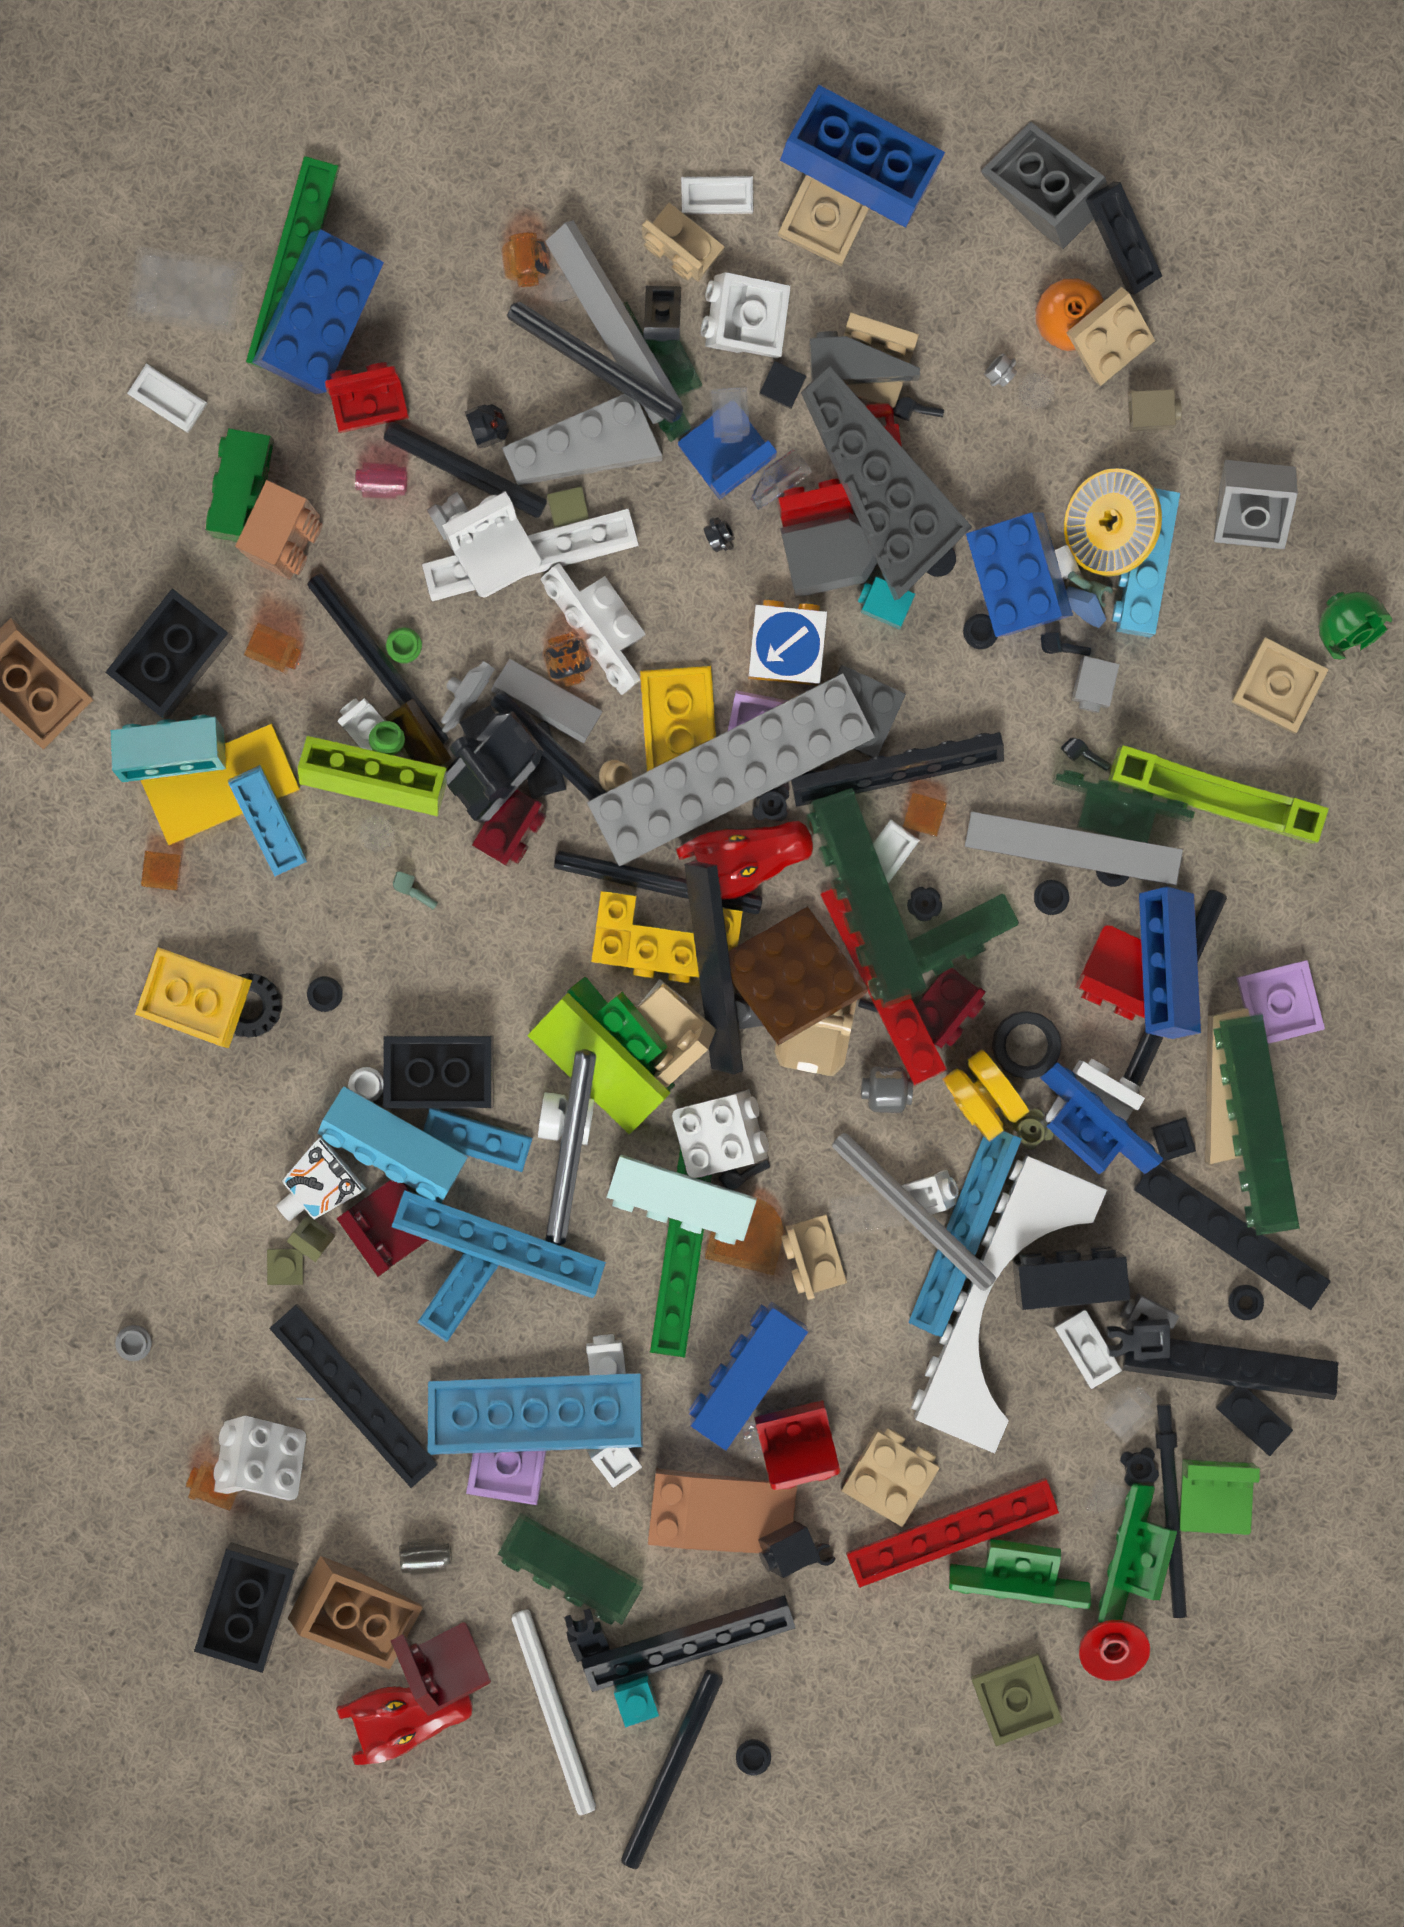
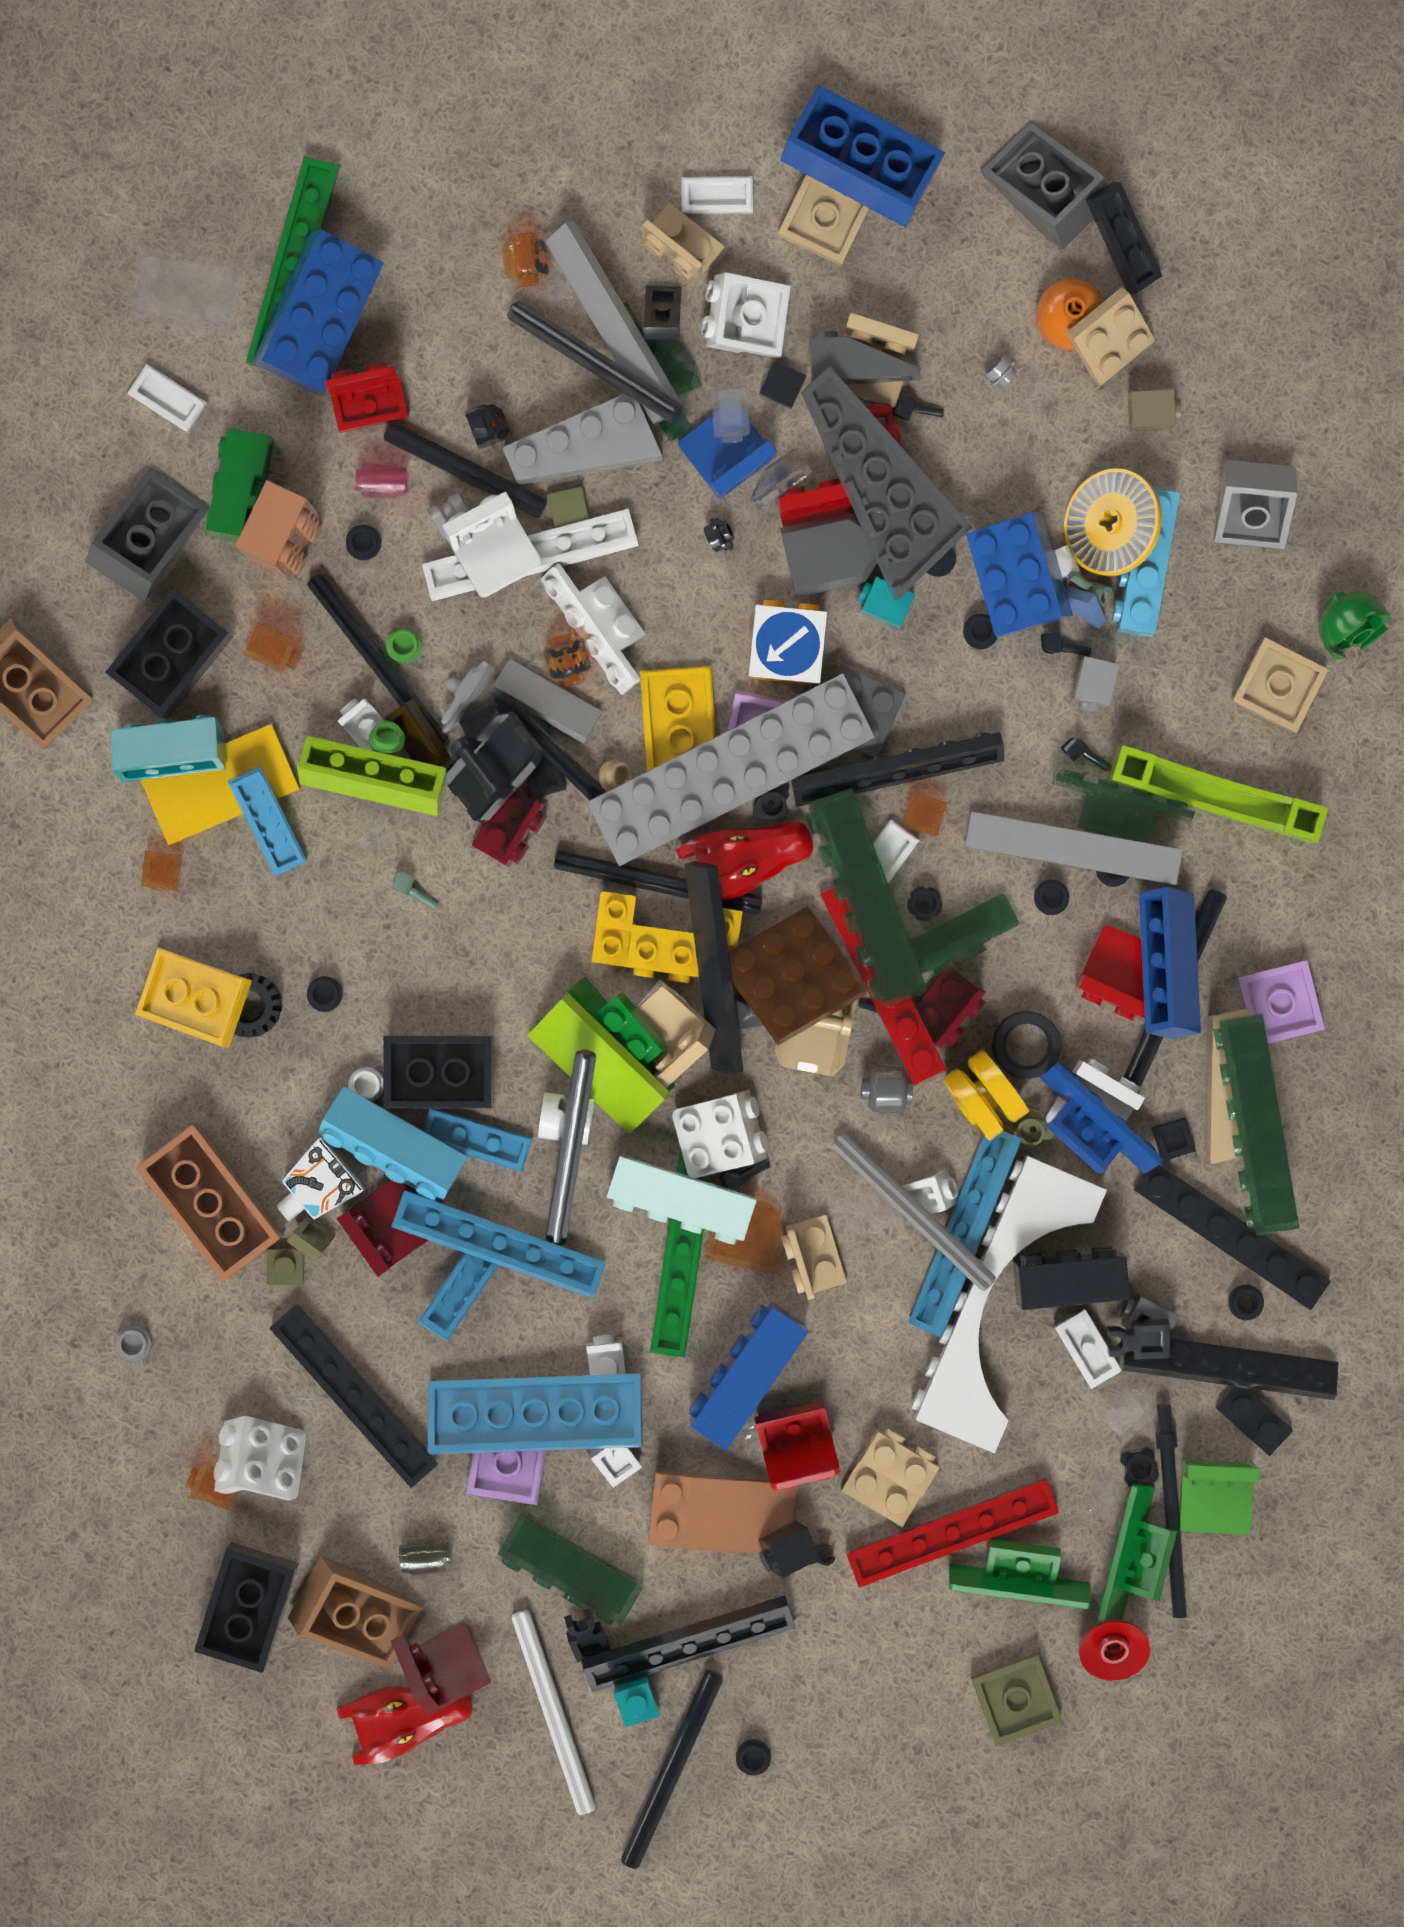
none -> dark grey slope [85,468,209,602]
none -> nougat brick [136,1123,284,1282]
none -> black plate [346,525,382,561]

